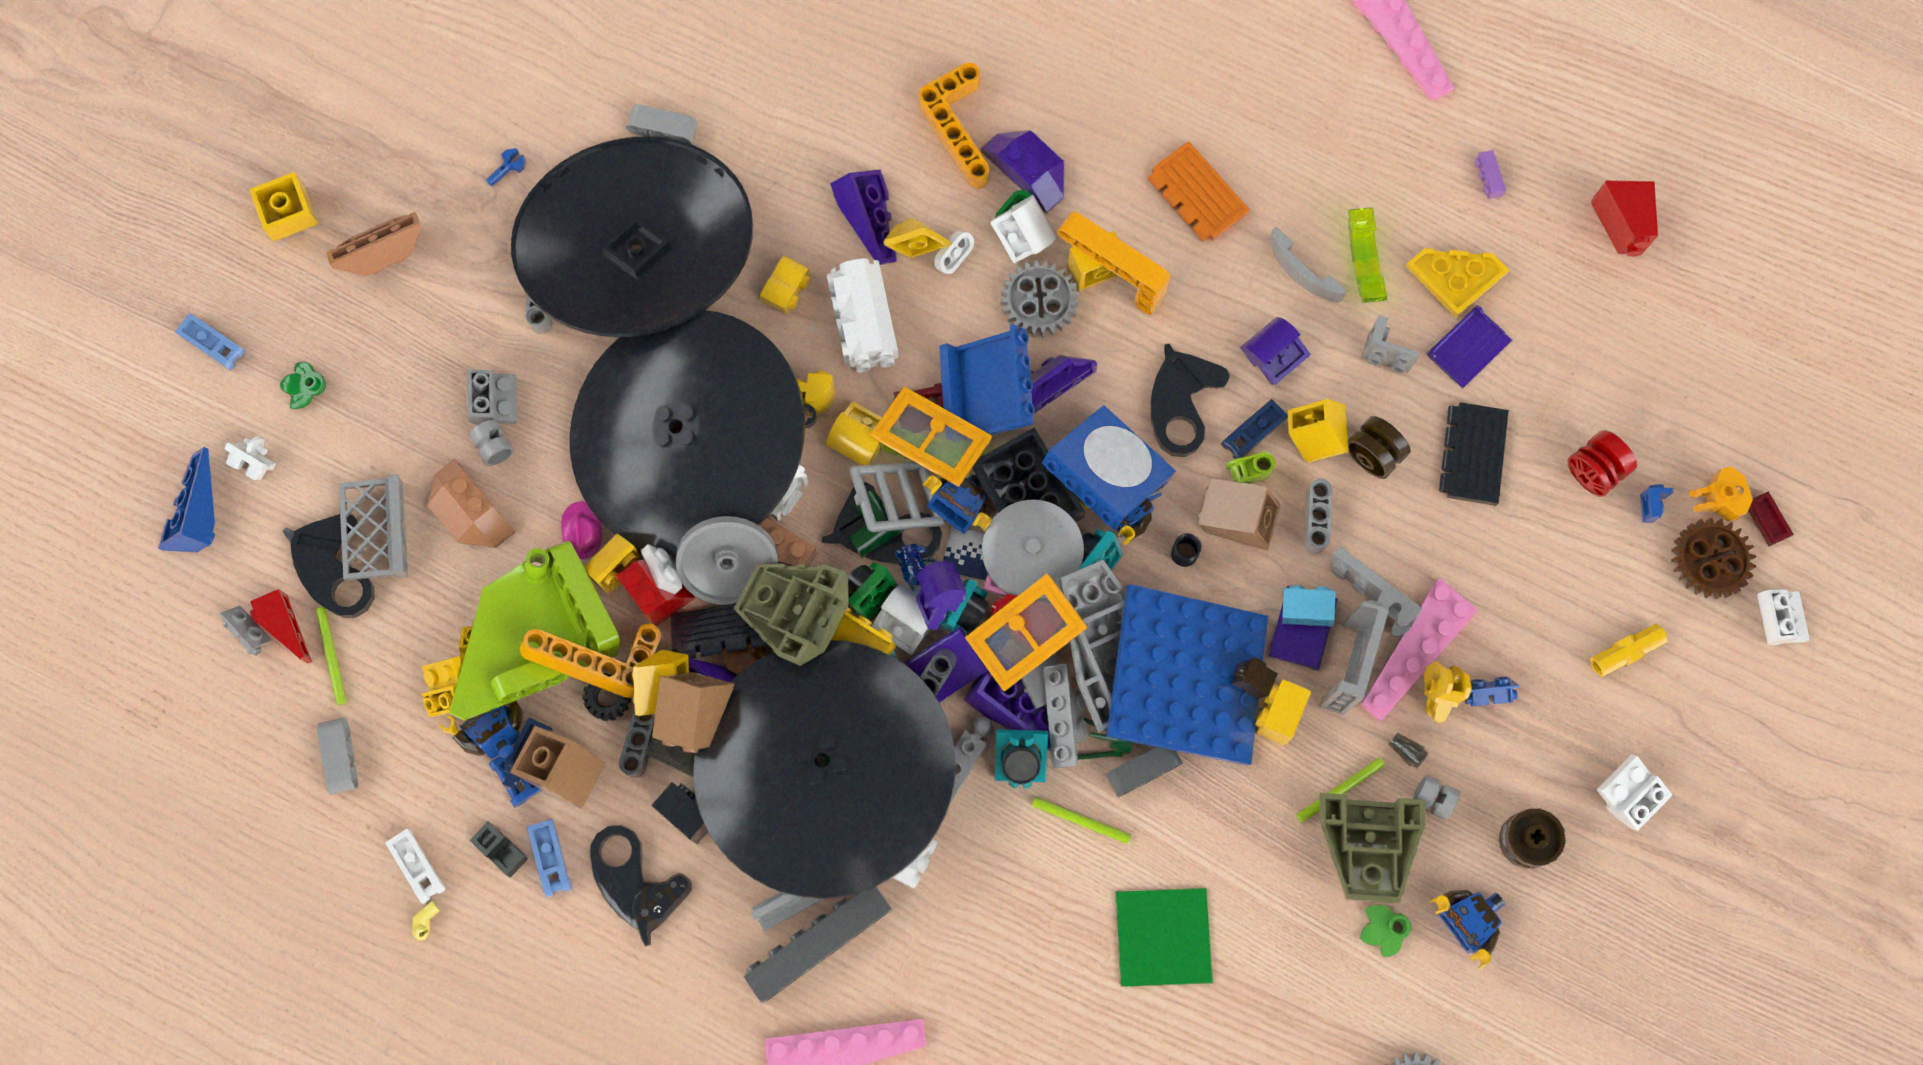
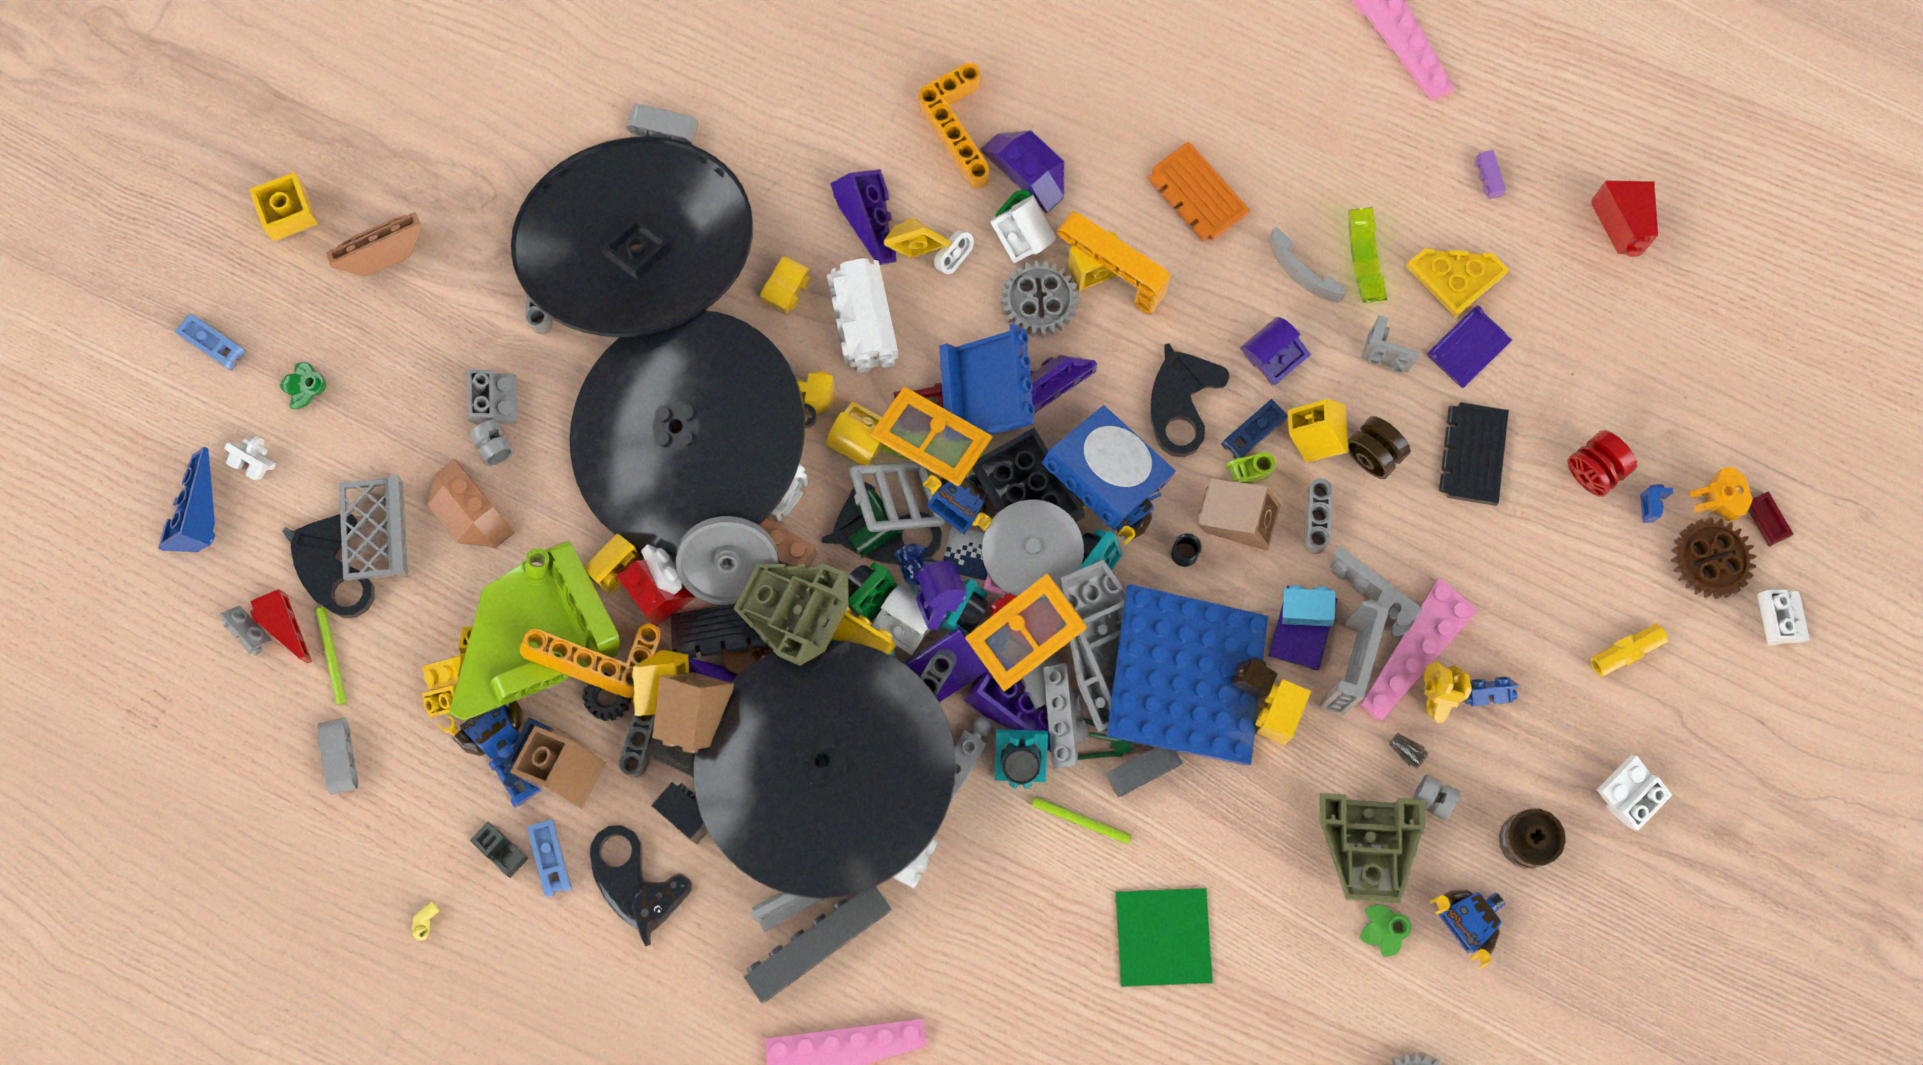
white plate [385,828,446,904] -> none
blue bar [486,149,526,186] -> none
dark pink piece [561,501,602,559] -> none
lime bar [1296,757,1385,823] -> none

